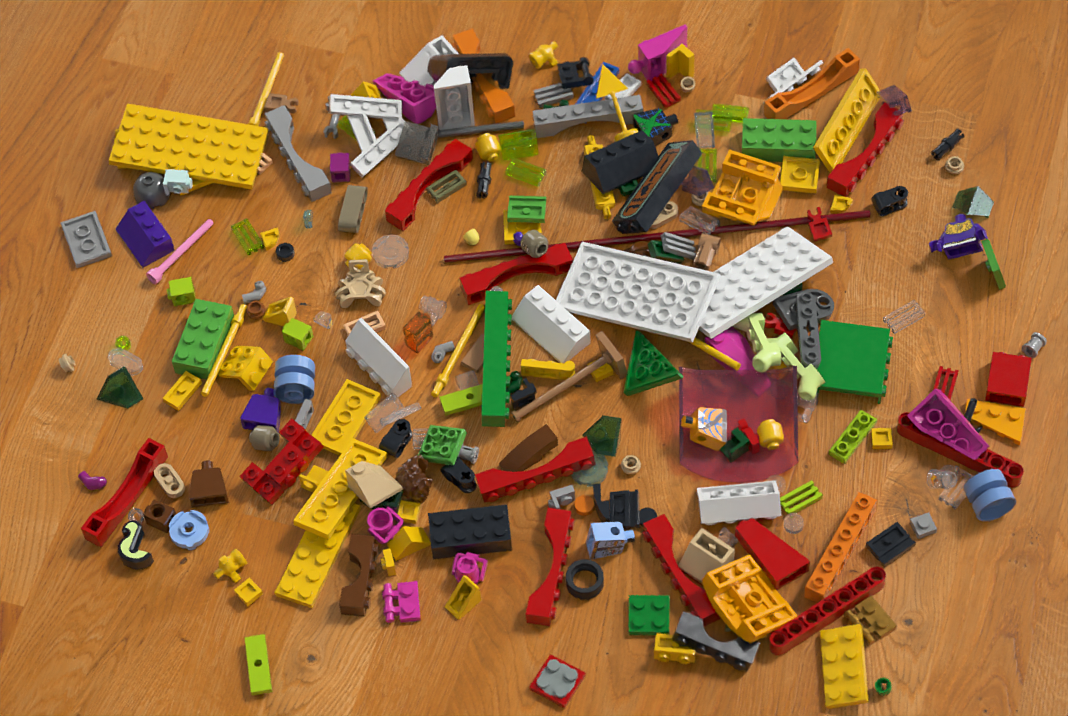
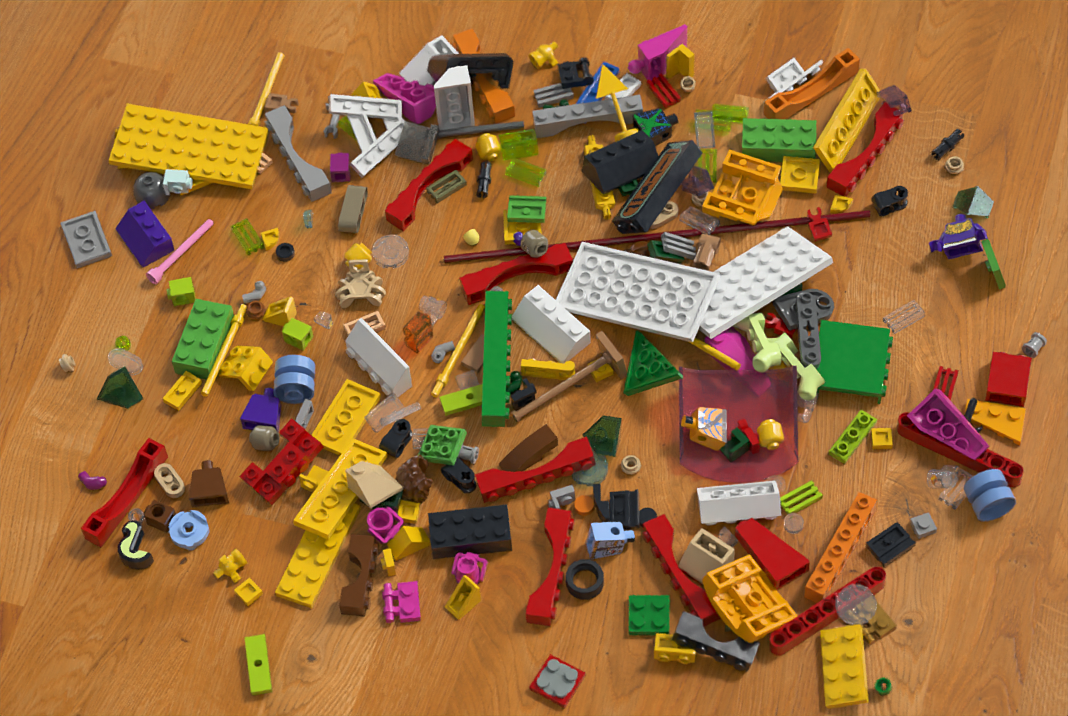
none -> clear tile [835,584,877,625]

